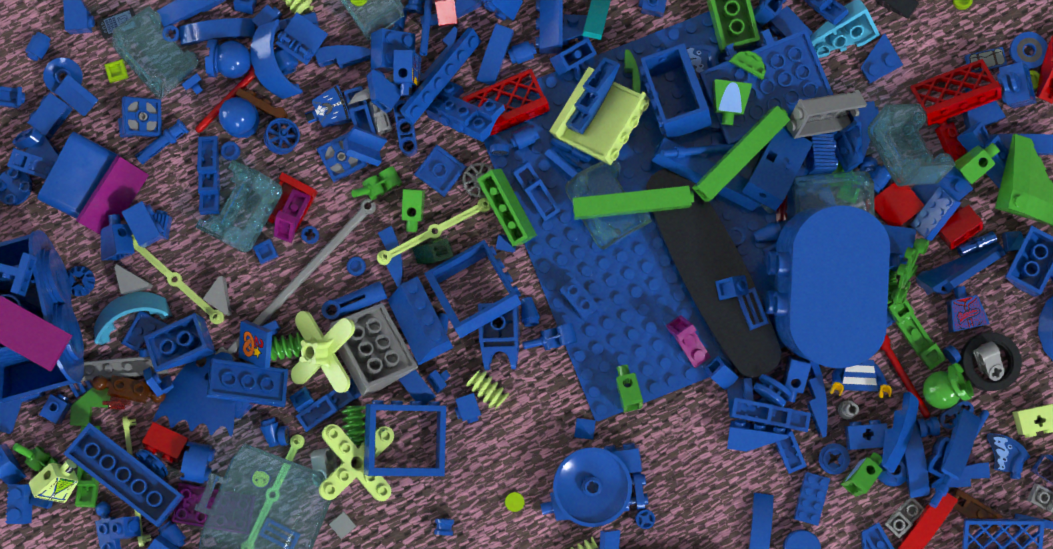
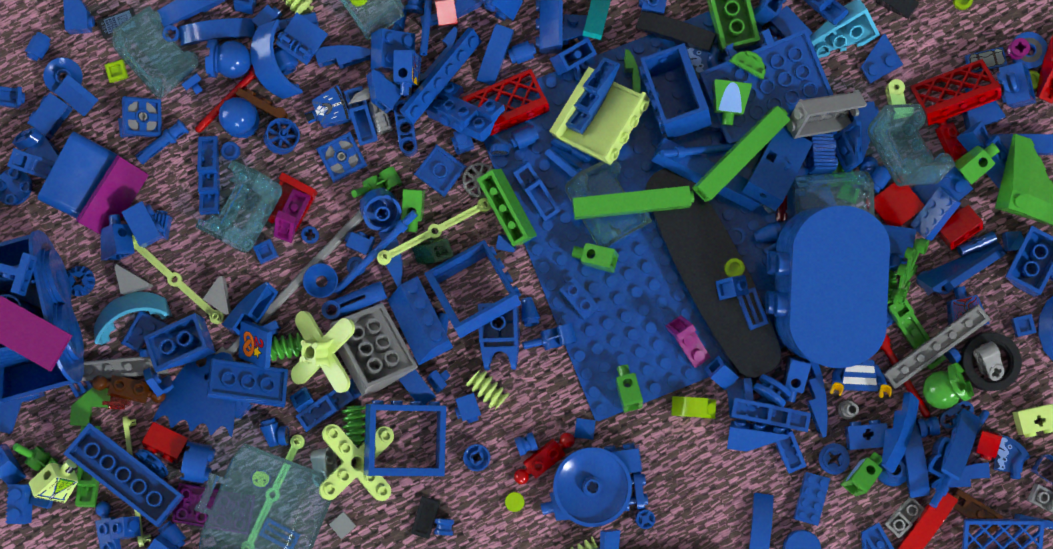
blue brick [39,393,72,424] -> none
blue panel [342,126,387,167] -> none
none -> blue slope [222,282,278,337]
none -> blue piece [303,263,338,298]
none -> blue bar [335,210,418,295]
none -> blue brick [345,231,376,256]
none -> blue brick [360,188,402,232]
none -> black tile [411,496,441,539]
none -> blue brick [451,131,475,155]
none -> blue wheel [463,444,491,471]
none -> blue wheel [514,432,539,456]
none -> red plate [514,433,575,484]
none -> bright green torso [572,243,619,273]
none -> black slope [635,11,716,52]
none -> lime brick [671,396,716,419]
none -> lime tile [724,258,745,277]
none -> light grey tile [883,304,991,389]
none -> yellowish green leg [885,79,913,118]
none -> red slope [976,429,1003,460]
none -> magenta wheel [1007,38,1030,60]
none -> blue plate [1011,314,1037,337]

